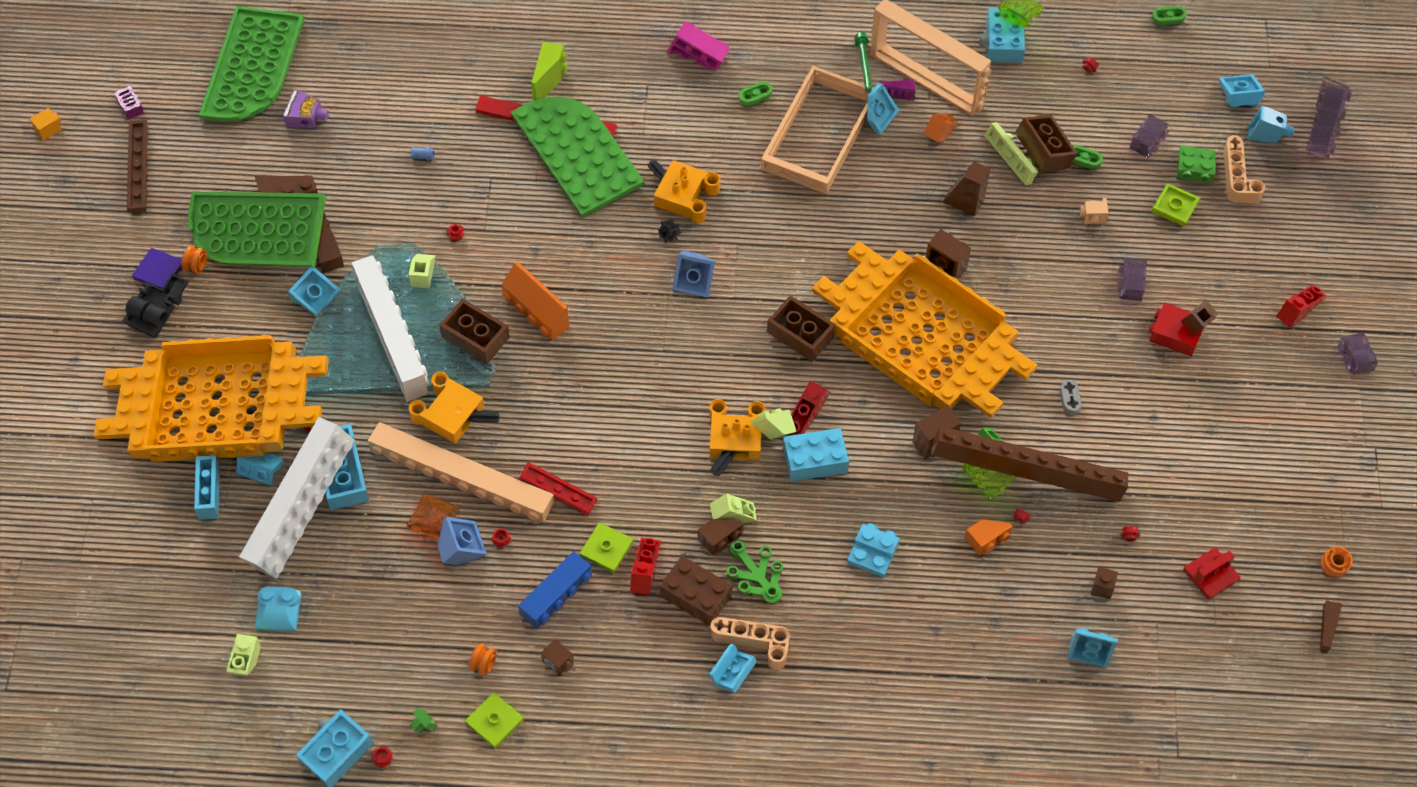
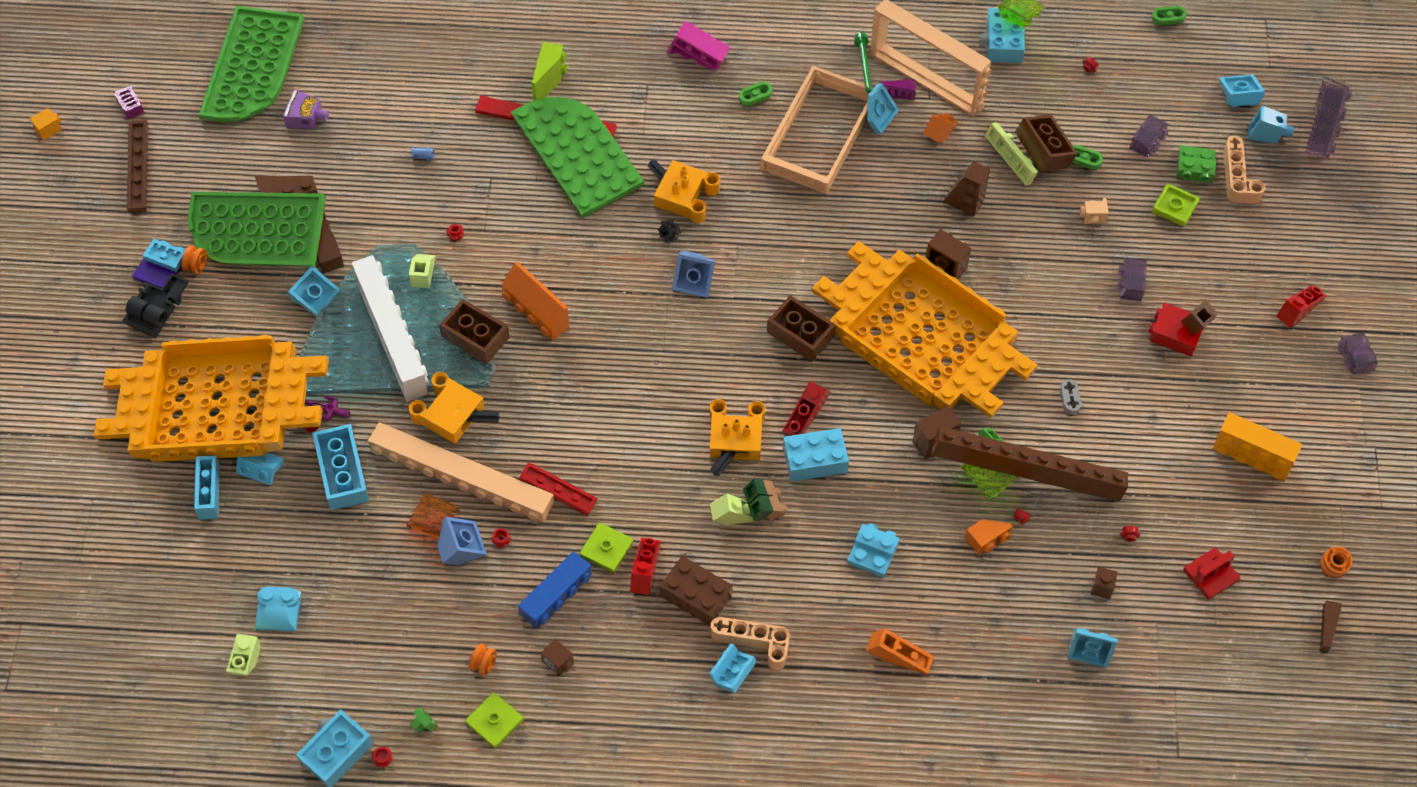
white brick [239,417,354,579] -> none
reddish brown slope [697,519,743,555] -> none
bright green plant [727,541,783,604] -> none
yellowish green slope [751,408,796,440] -> none
none -> medium azure bracket [142,239,185,272]
none -> magenta piece [305,396,350,421]
none -> dark green hips [743,479,787,522]
none -> orange slope [866,628,934,675]
none -> light orange brick [1213,412,1303,481]

